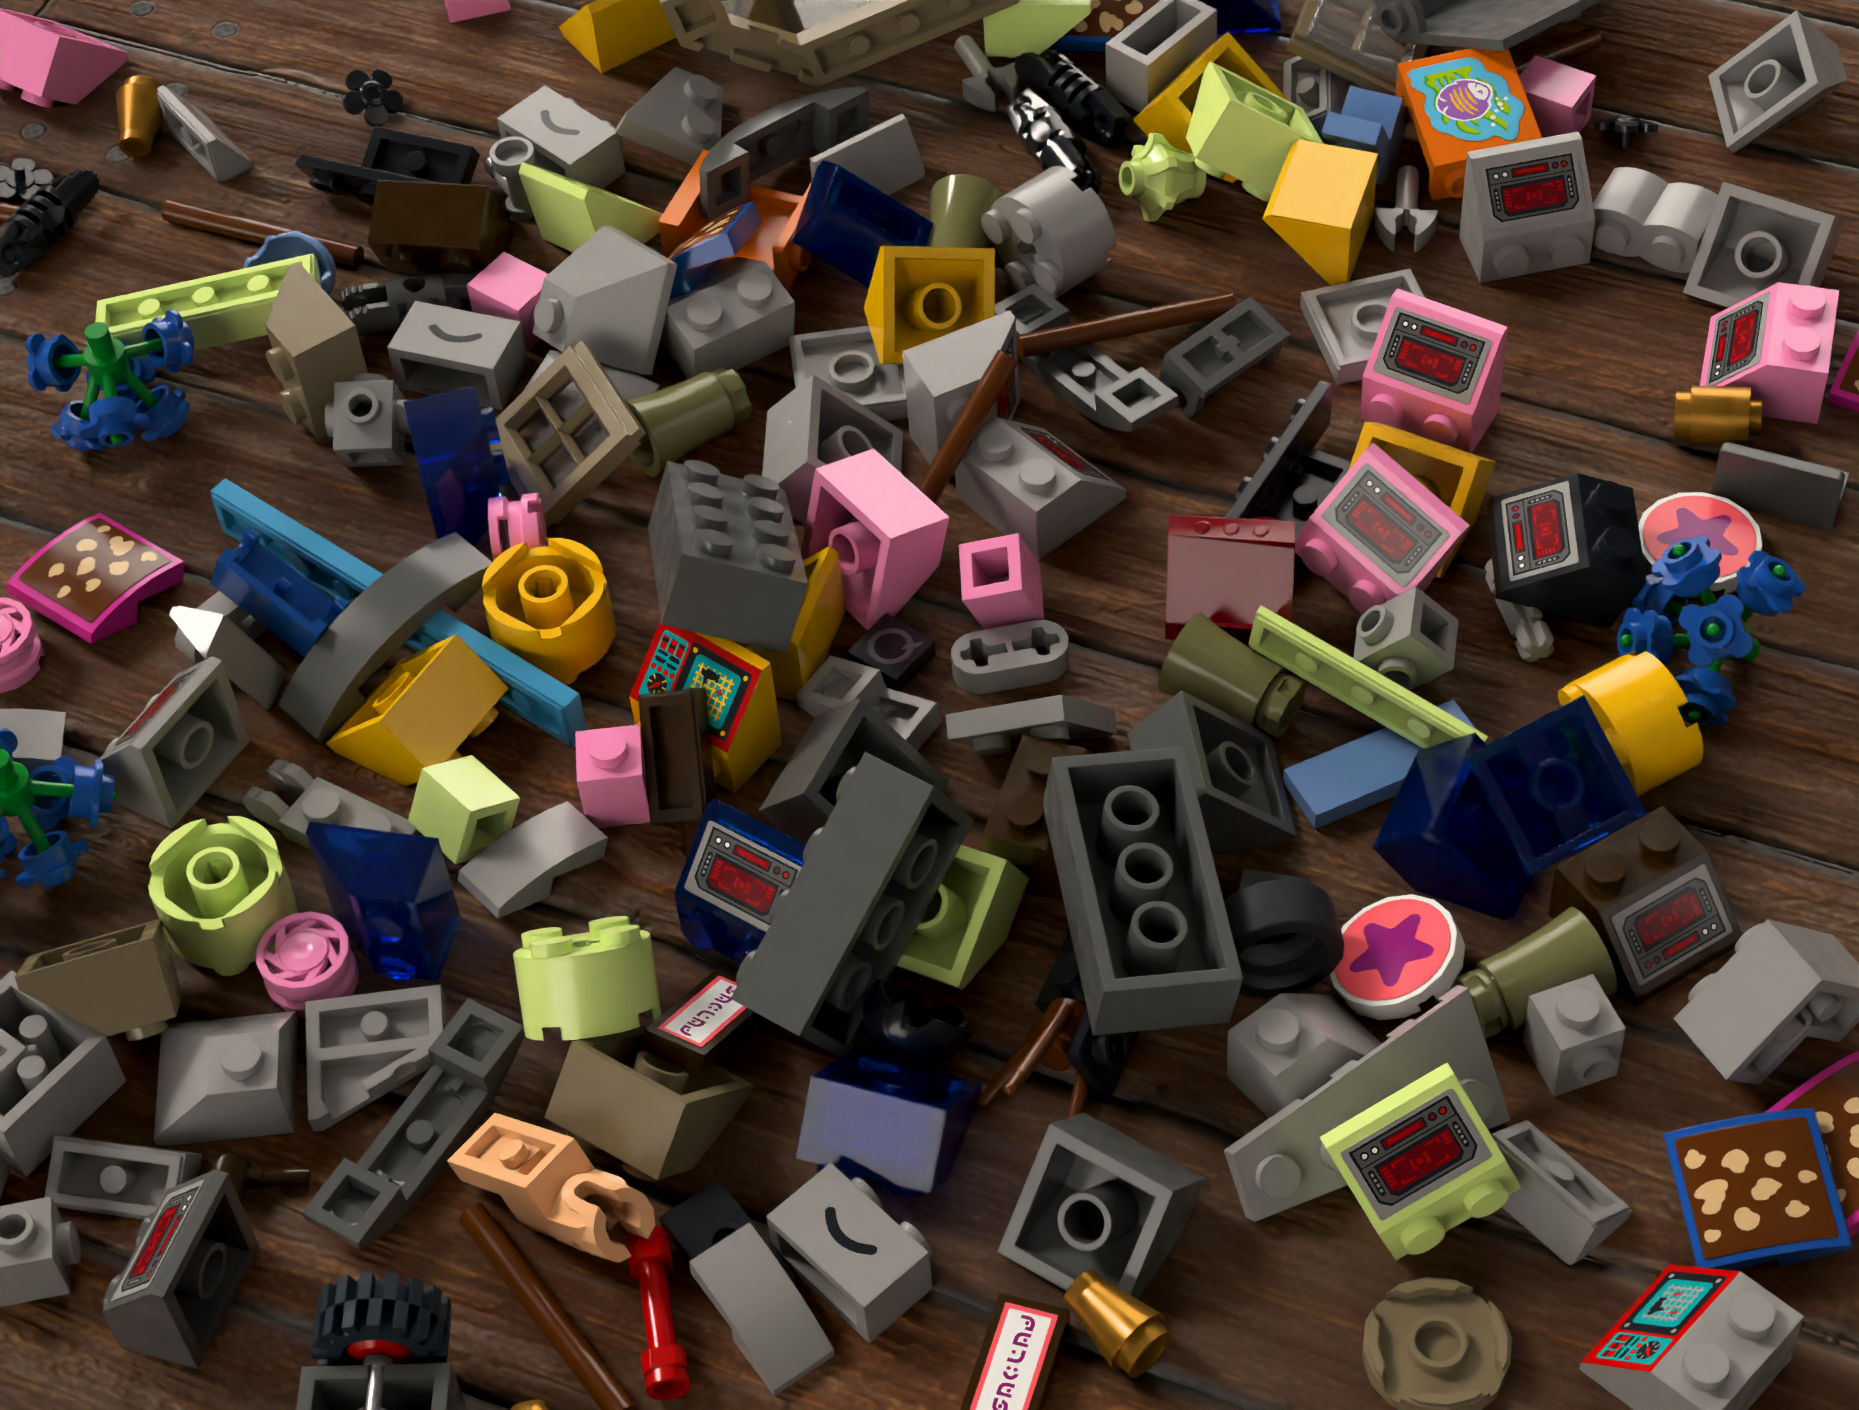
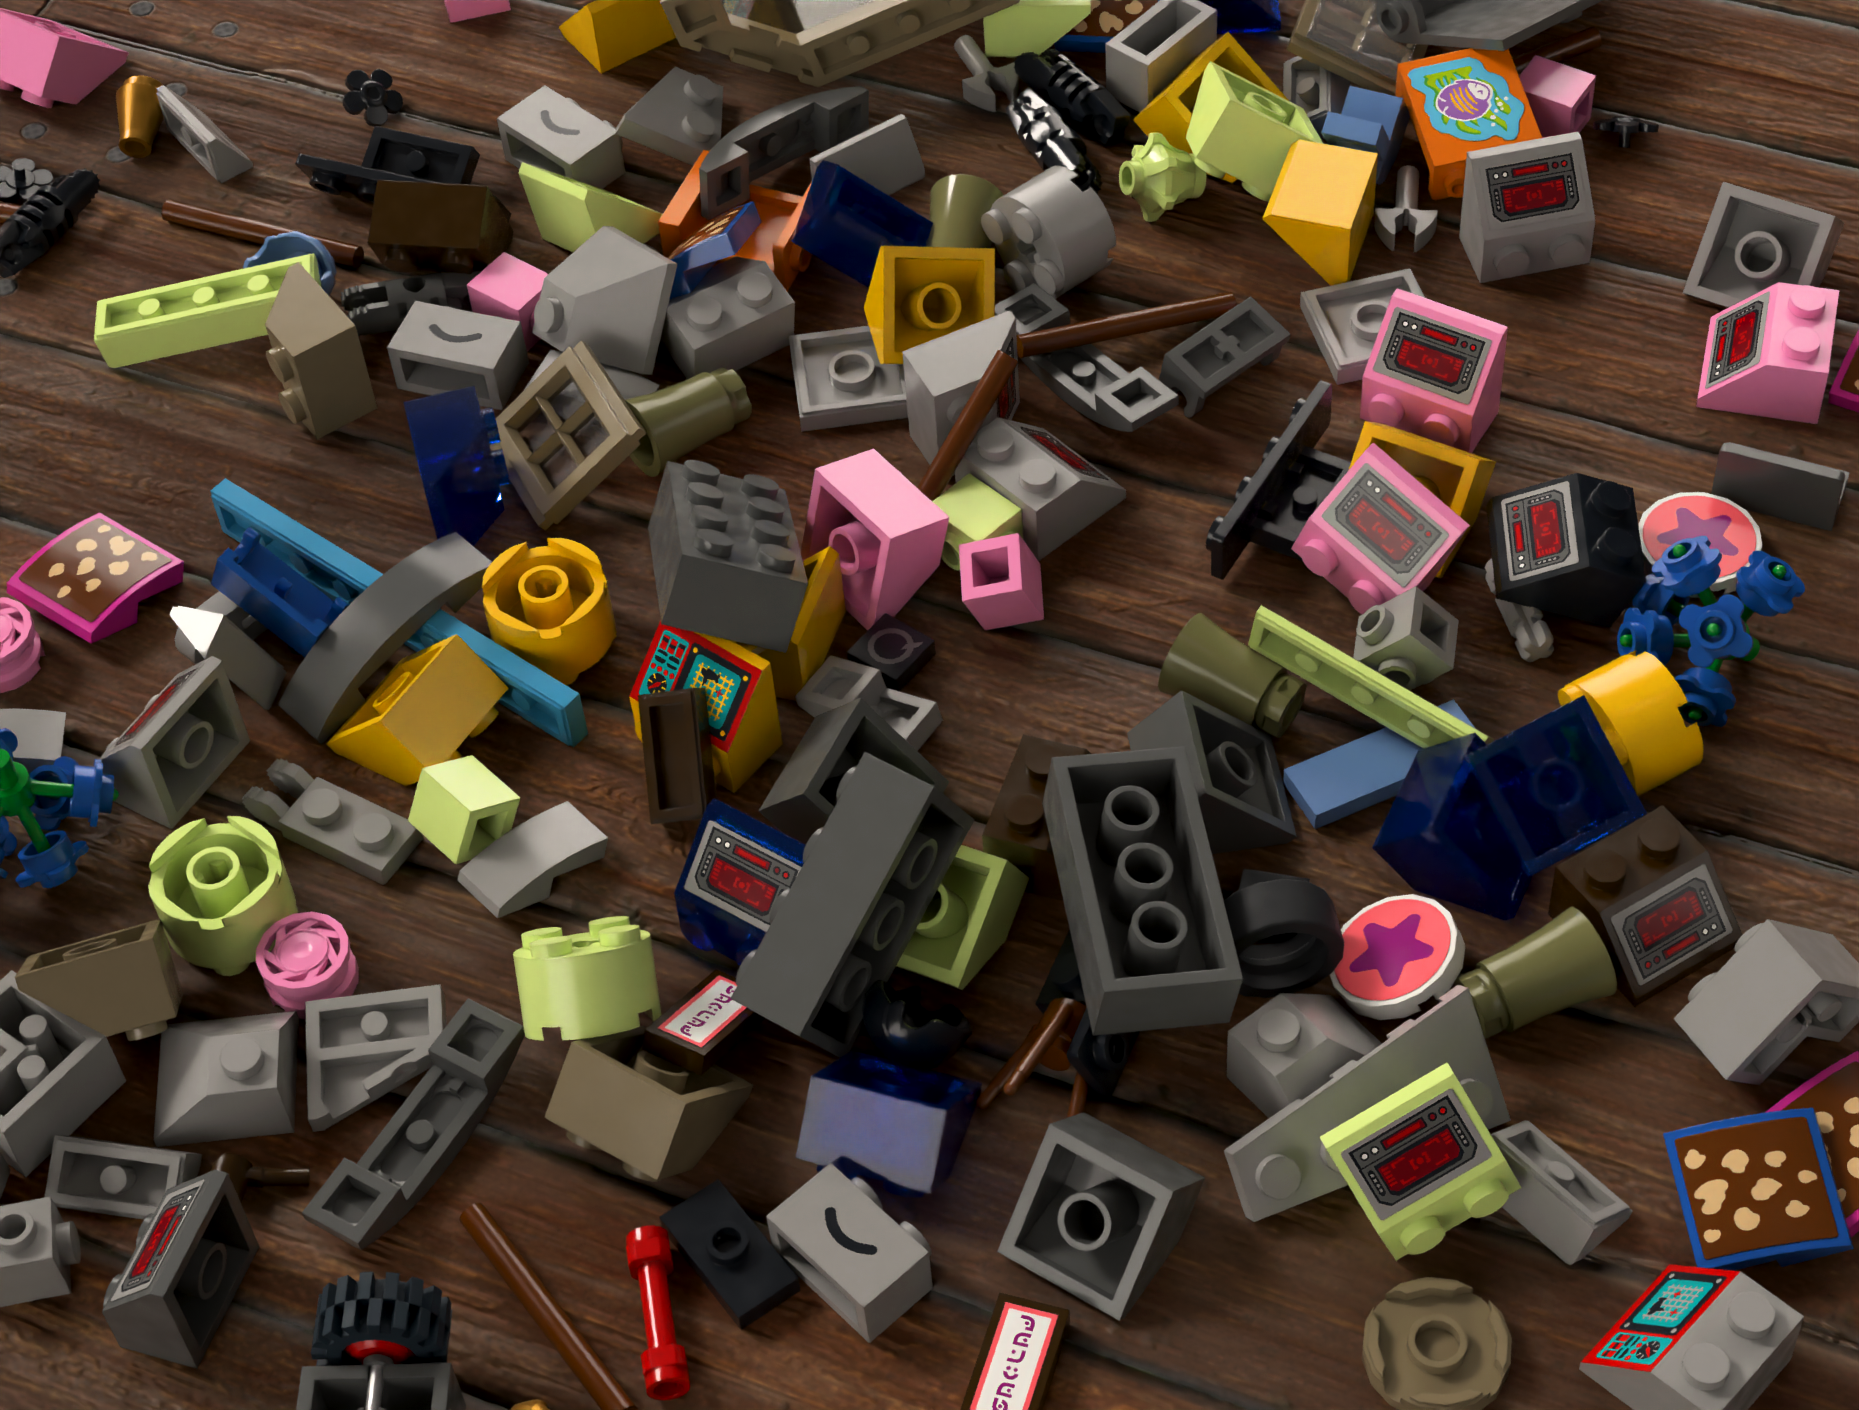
blue plant [26,309,194,451] -> none
clear blue slope [306,821,461,981] -> none
light grey brick [325,373,414,467] -> none
light nougat plate [447,1113,655,1263] -> none
light grey piece [484,136,535,220] -> none
bright pink wheel [488,492,548,561] -> none
bright pink brick [575,724,651,828] -> none
light grey slope [689,1222,835,1396] -> none
light grey slope [762,374,903,525] -> none
light grey wing [946,695,1117,755] -> none
light grey beam [951,620,1069,694] -> none
pearl gold cone [1063,1269,1172,1378] -> none
slope [1165,515,1296,645] -> none
light grey brick [1522,974,1626,1097] -> none
light grey brick [1592,167,1718,273] -> none
pearl gold brick [1674,386,1762,447] -> none
light grey slope [1708,10,1847,153] -> none
none -> yellowish green brick [932,473,1023,570]

